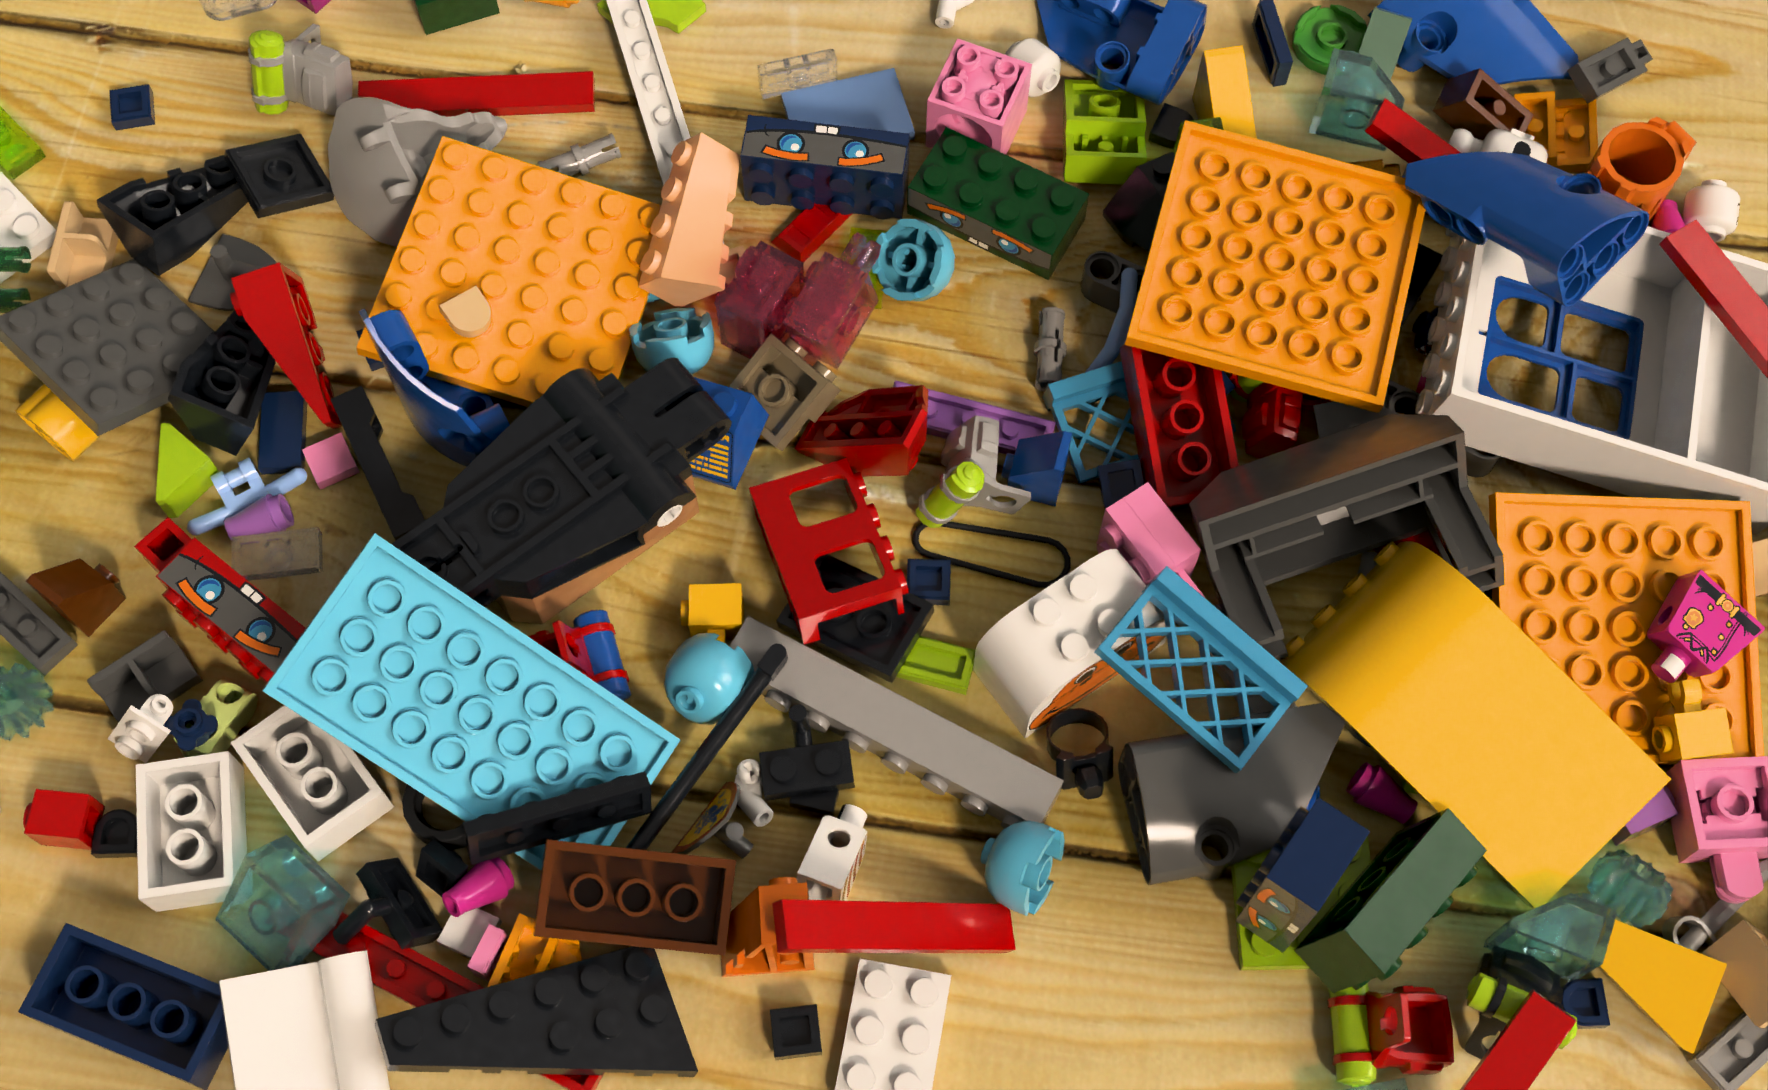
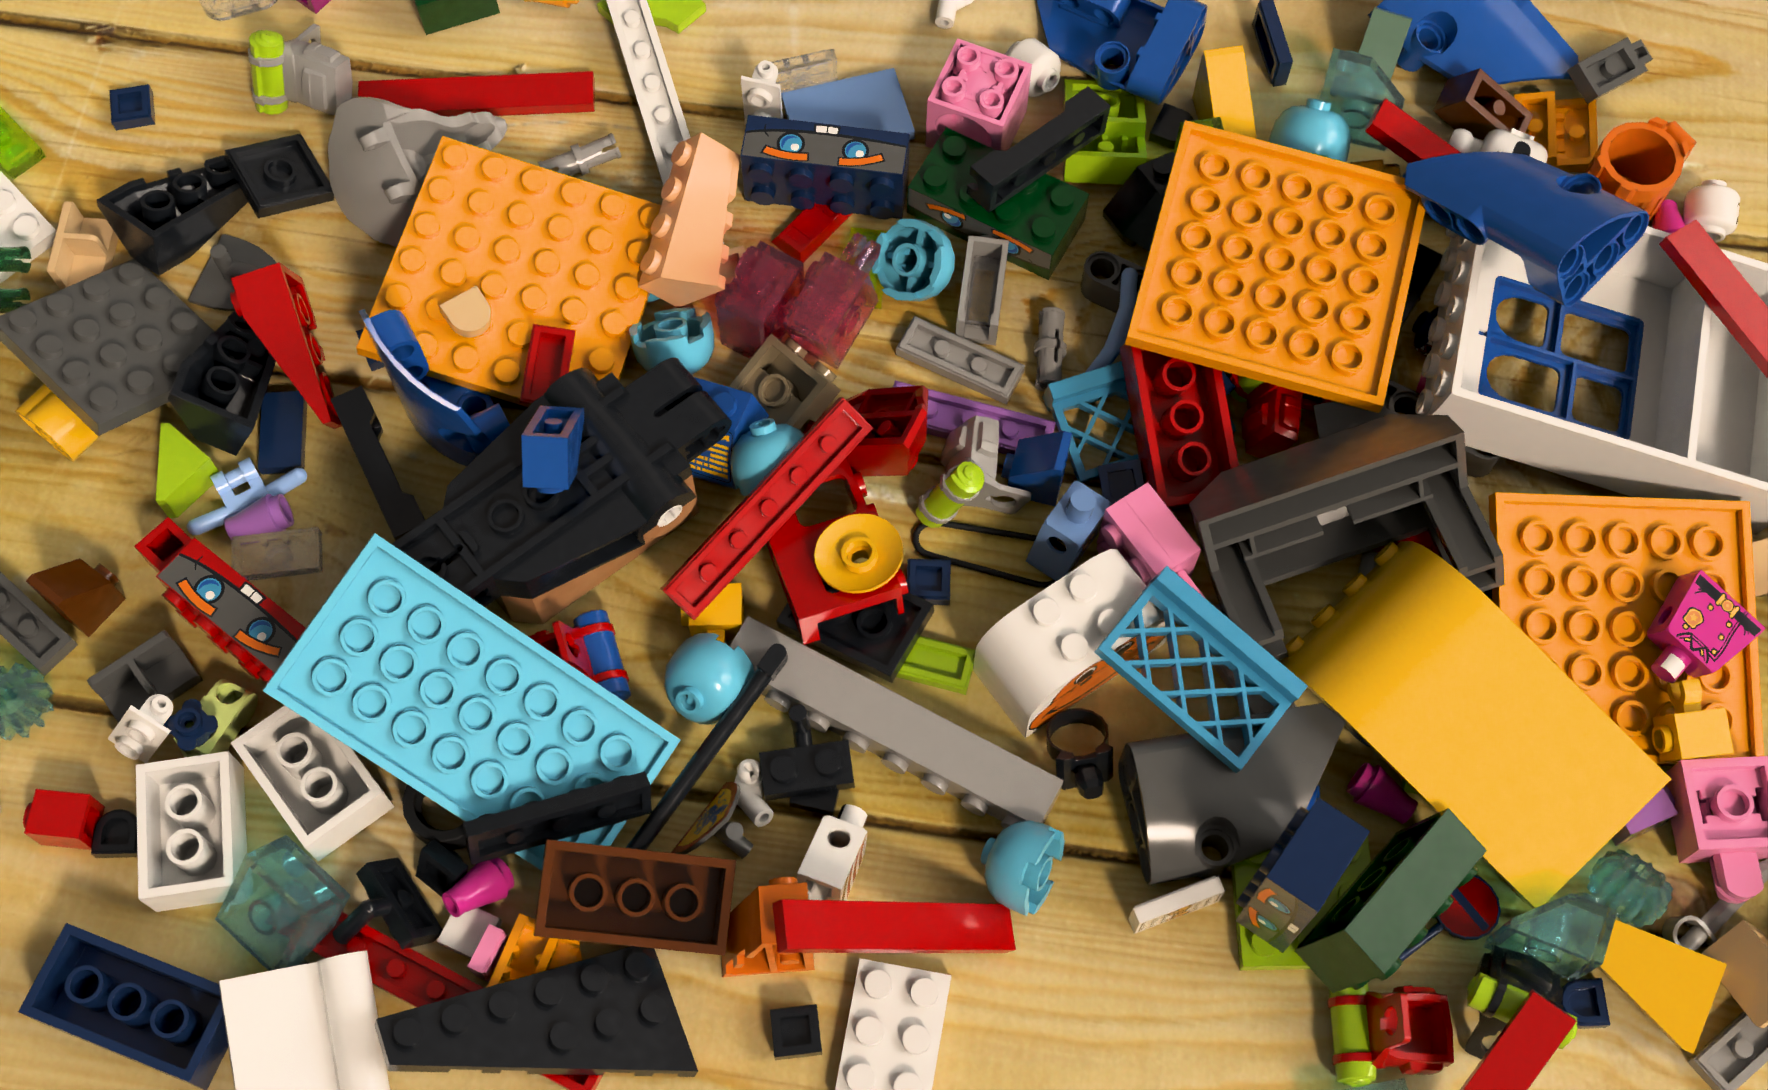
bright pink tile [302,433,360,490] -> none
bright green tile [1292,4,1368,75] -> none
none -> red tile [520,324,576,404]
none -> blue slope [521,406,584,494]
none -> red tile [660,397,873,620]
none -> medium azure cylinder [730,418,804,496]
none -> white hinge [741,60,783,125]
none -> yellow dish [814,514,904,593]
none -> light grey tile [896,316,1025,405]
none -> light grey window [956,235,1009,346]
none -> black piece [966,87,1111,213]
none -> medium blue torso [1026,481,1112,581]
none -> white tile [1128,876,1225,934]
none -> medium azure cylinder [1269,98,1351,162]
none -> red piece [1376,875,1501,978]

